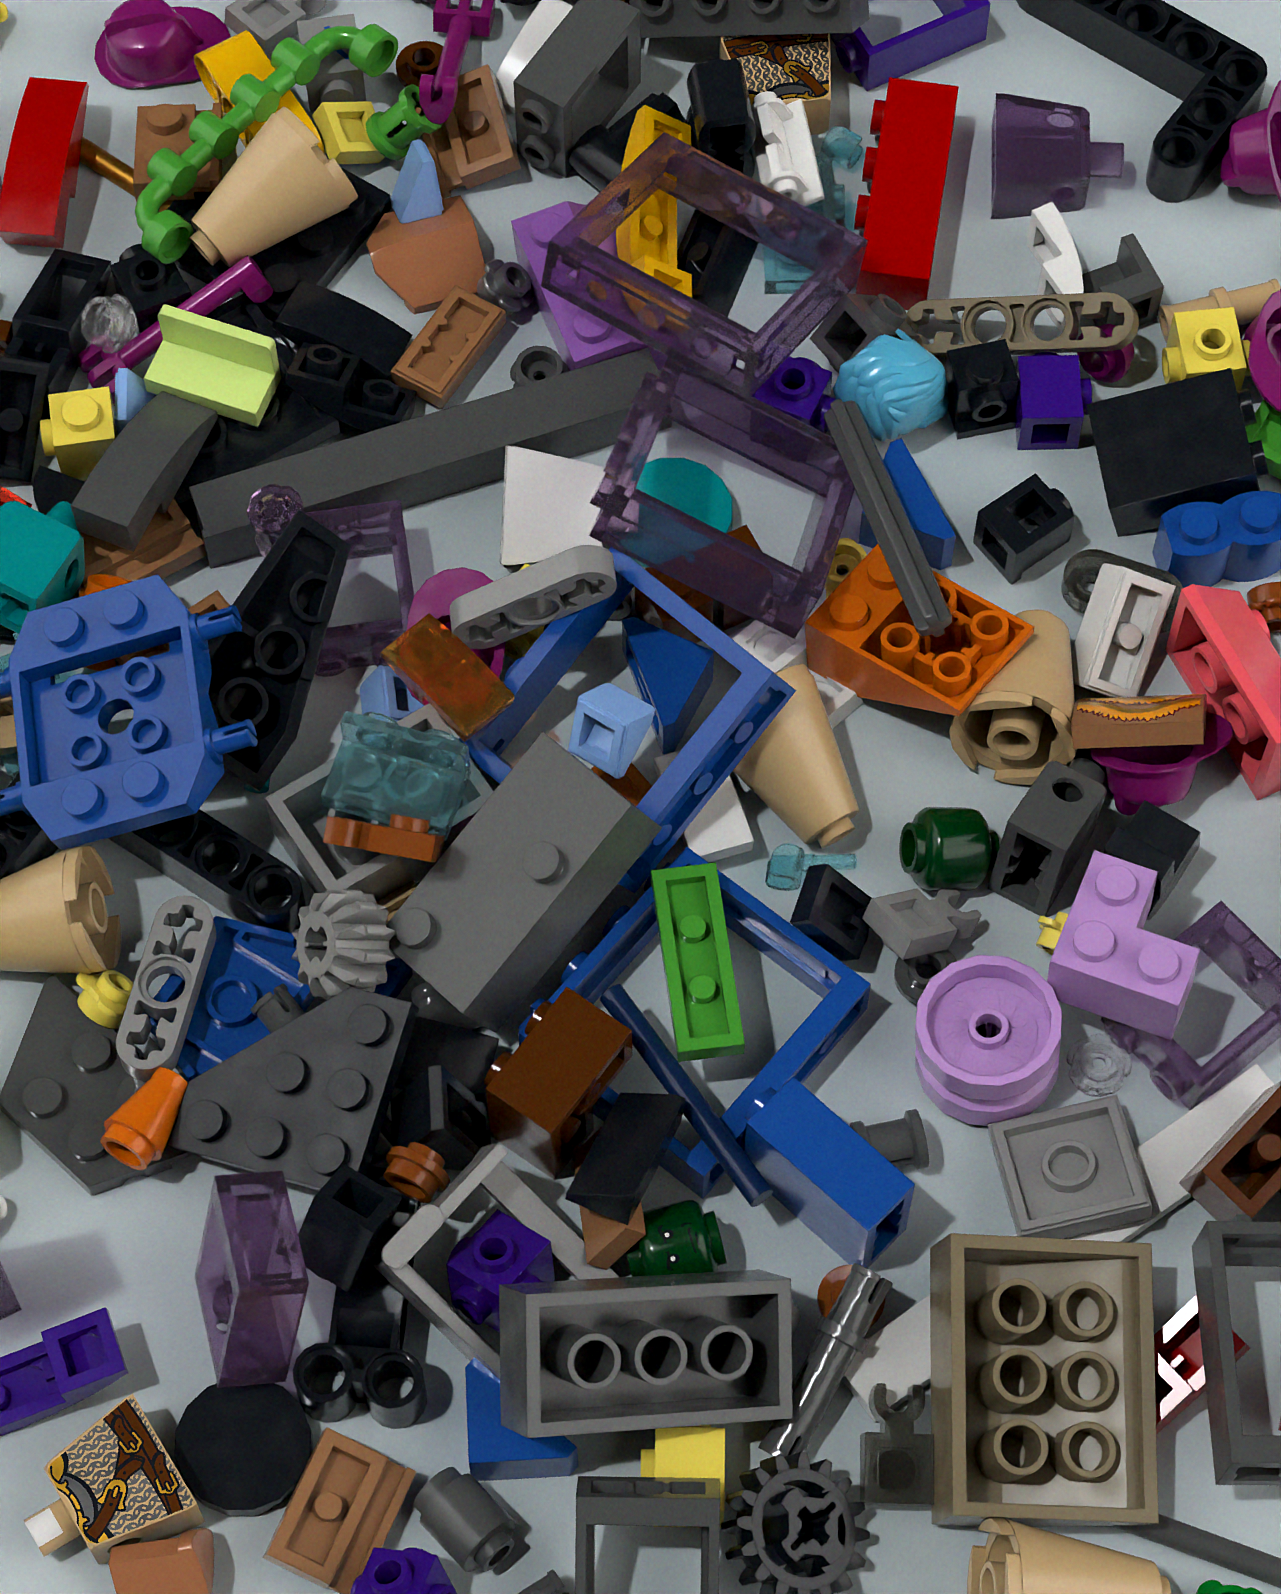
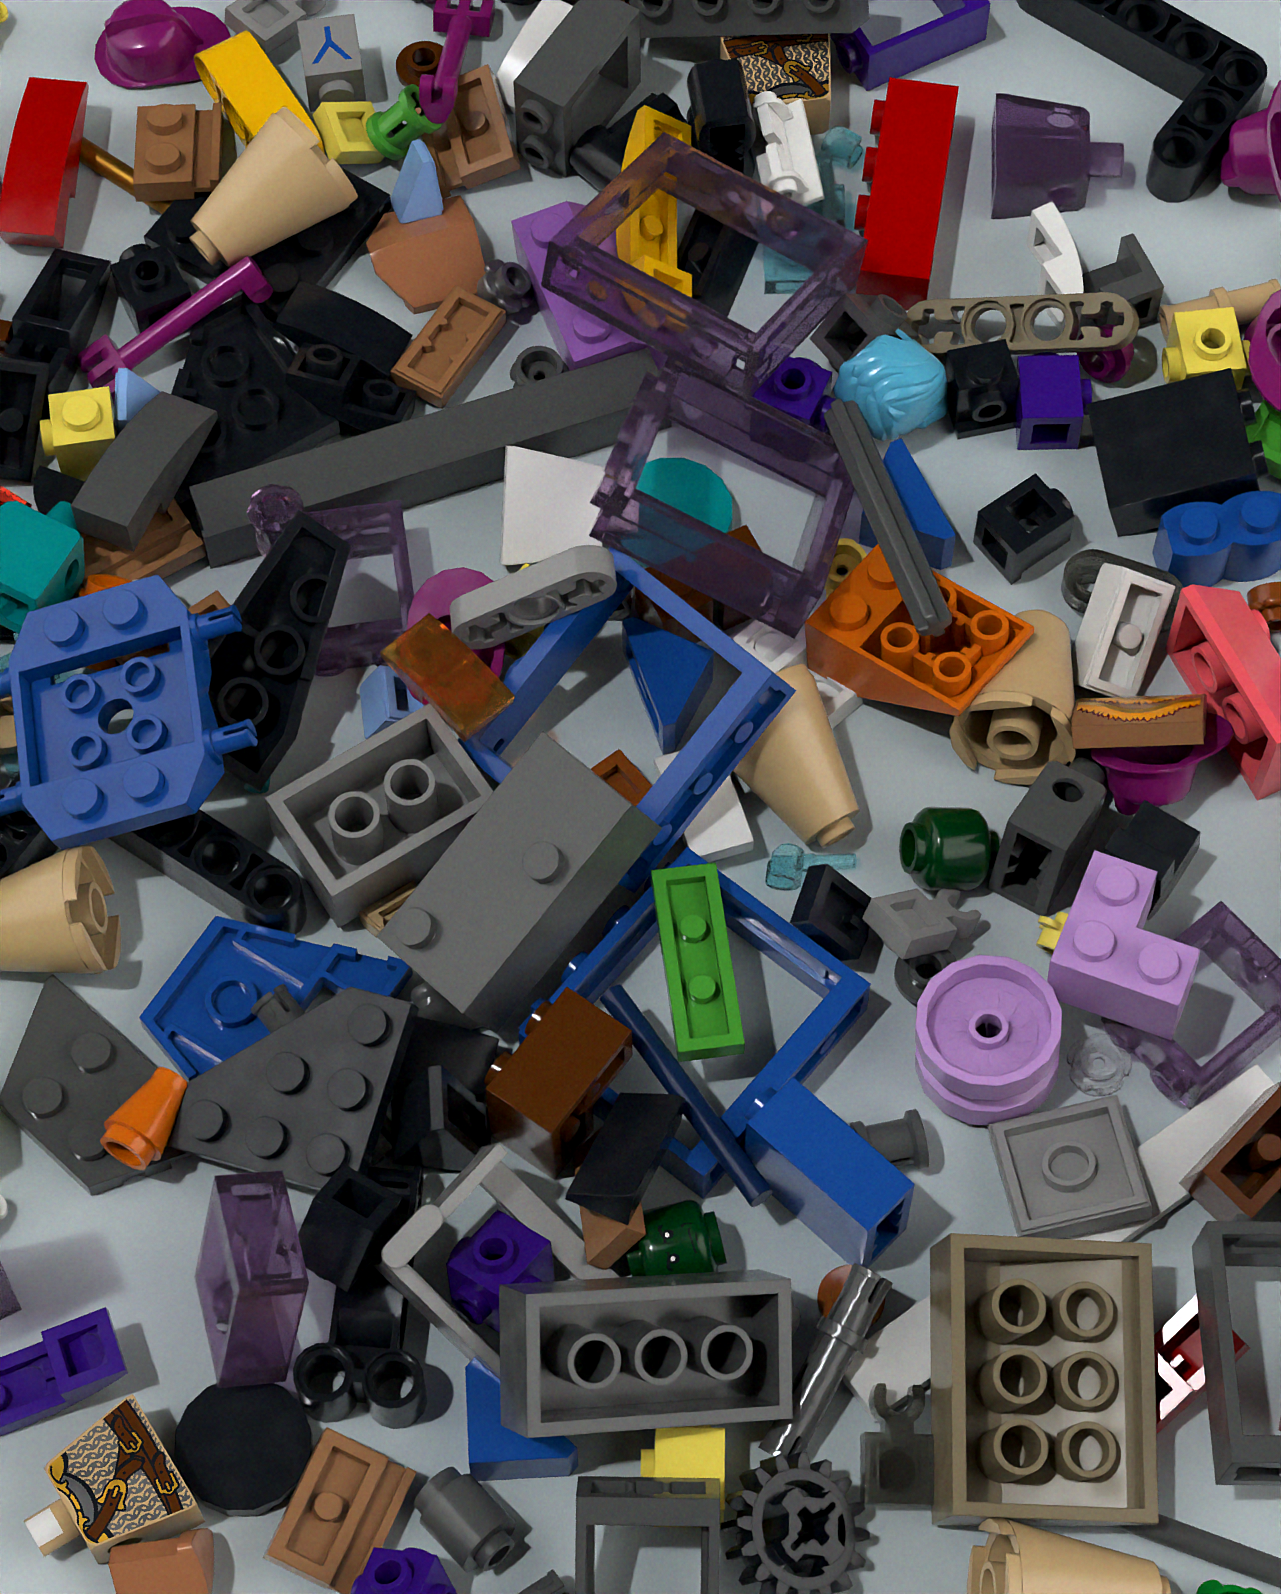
light yellow plate [76,969,133,1029] -> none
clear plate [81,294,137,354] -> none
light grey beam [116,895,216,1081] -> none
bright green bar [135,24,398,264] -> none
yellowish green panel [143,304,282,427] -> none
light grey gear [291,889,395,1000] -> none
clear light blue bracket [321,711,471,841] -> none
dark orange plate [323,814,445,862] -> none
dark orange plate [384,1142,451,1203] -> none
light blue slope [568,683,655,779] -> none

